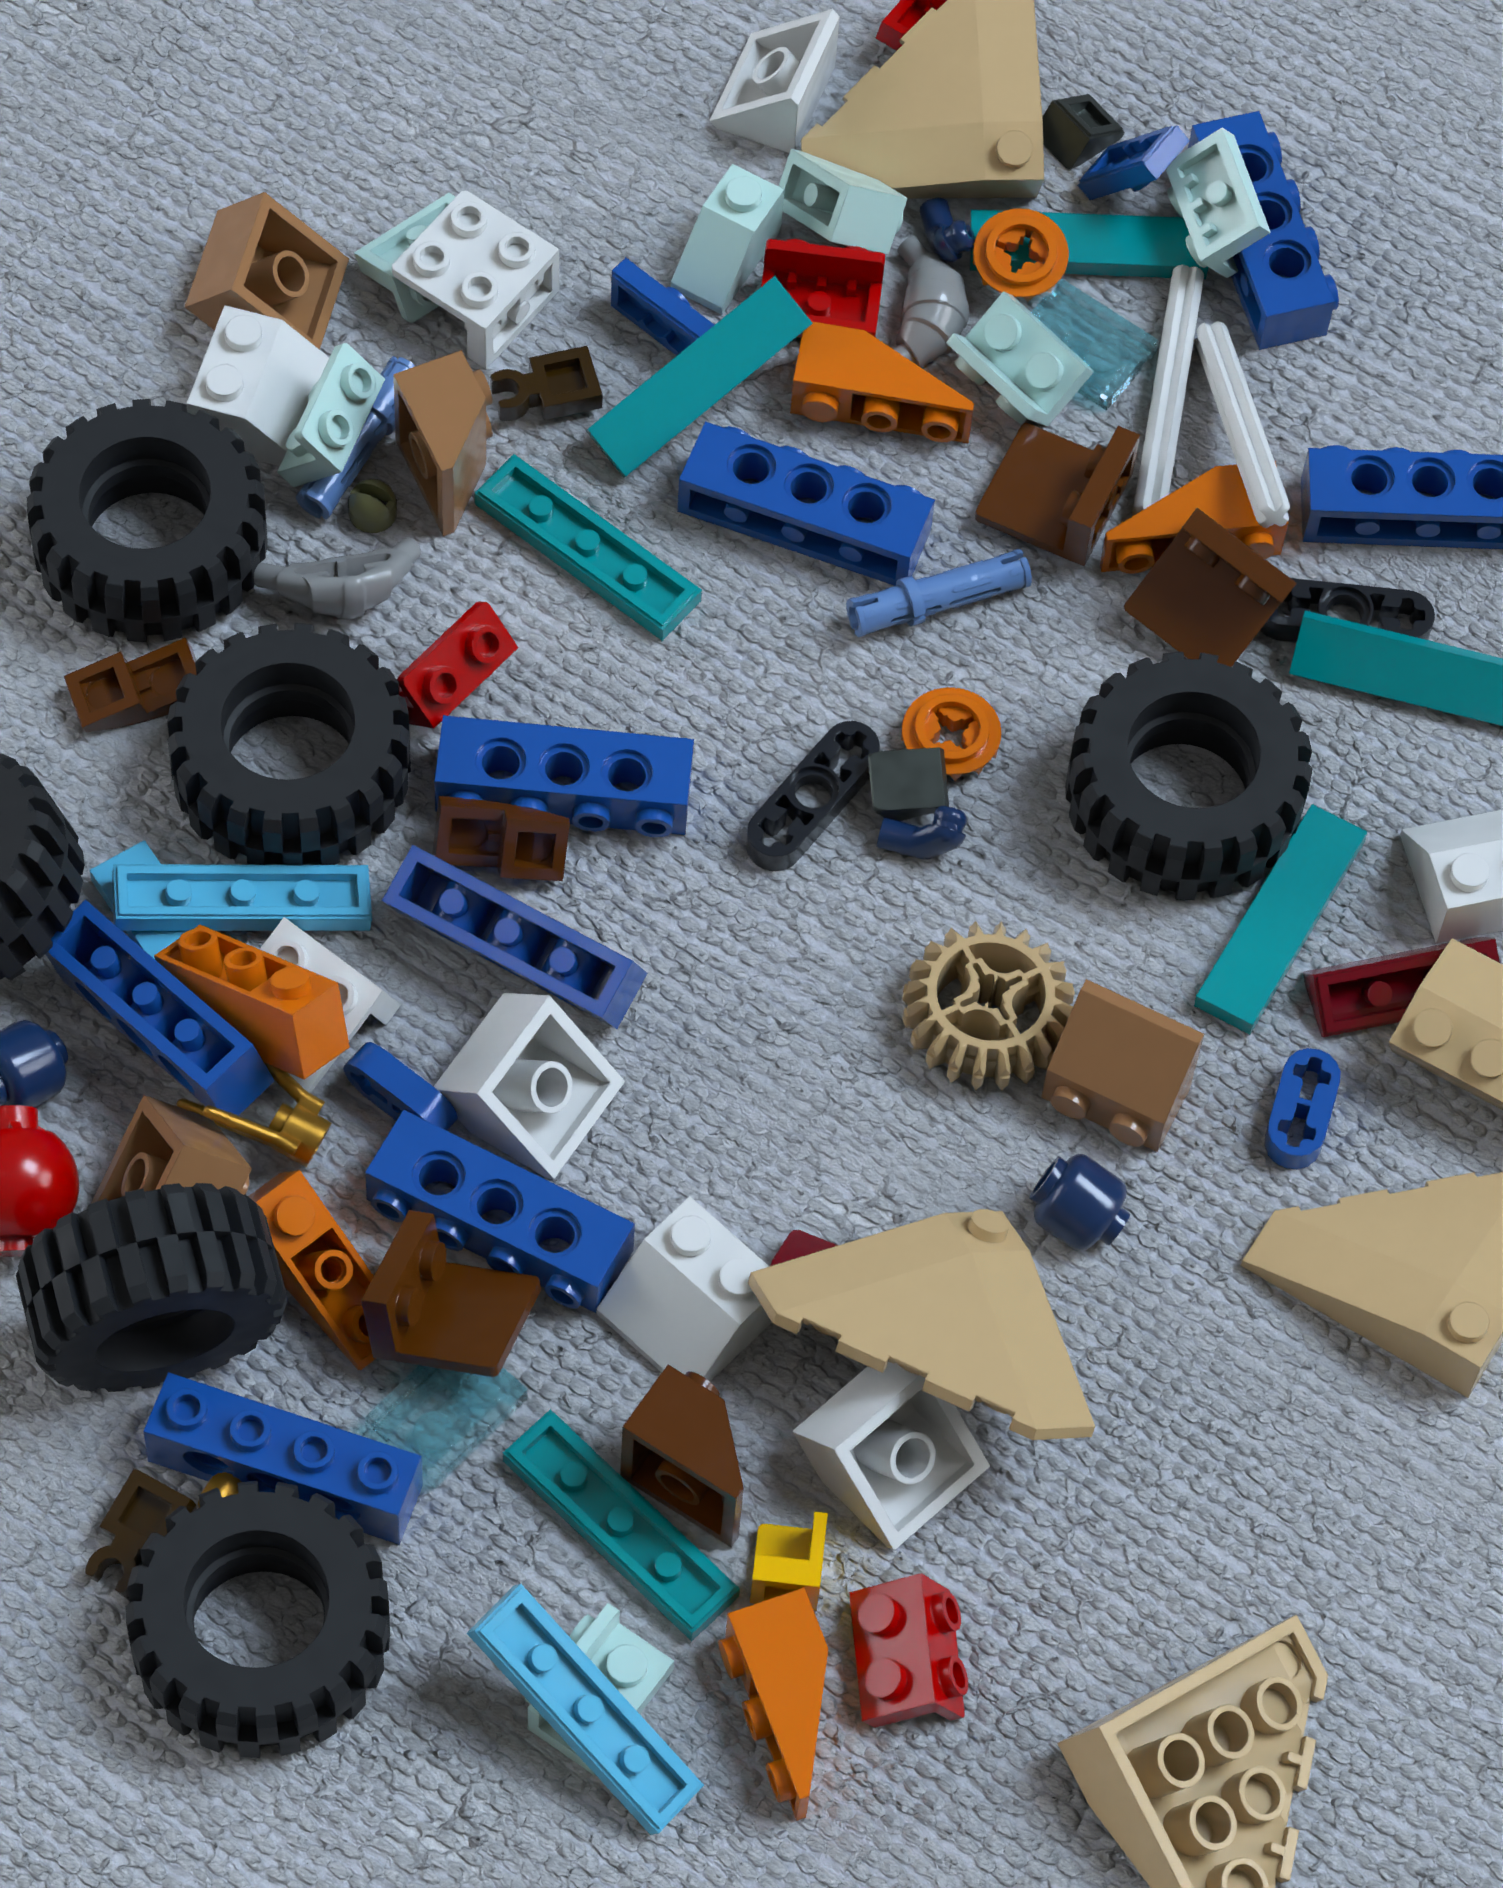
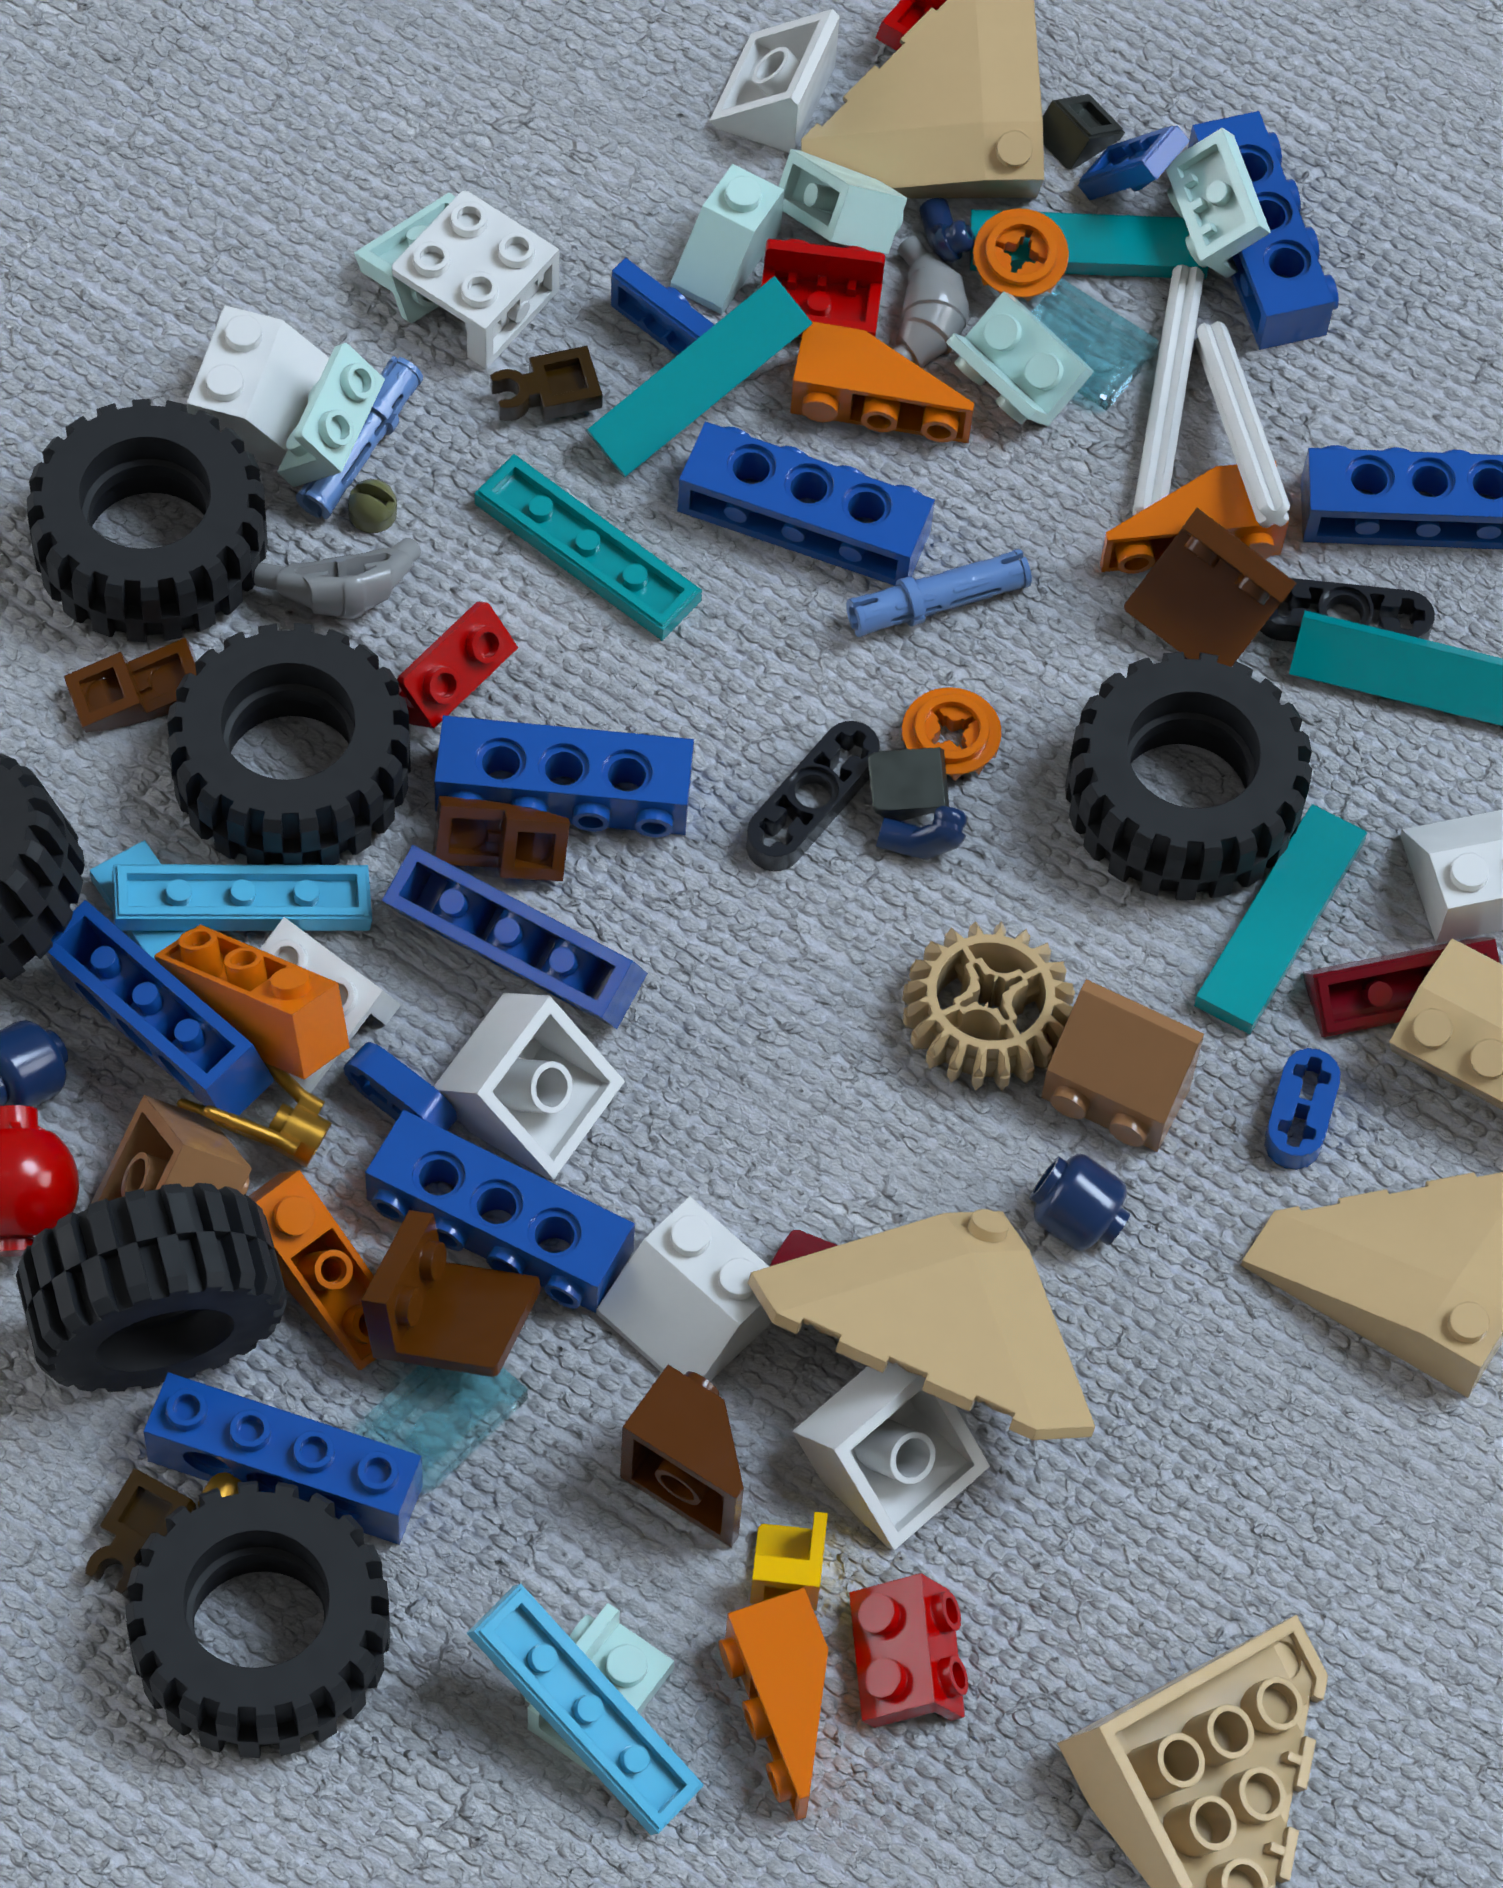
medium nougat slope [185,192,349,350] -> none
medium nougat slope [393,350,493,536] -> none
teal tile [503,1409,740,1642] -> none
reddish brown bracket [975,423,1140,567] -> none

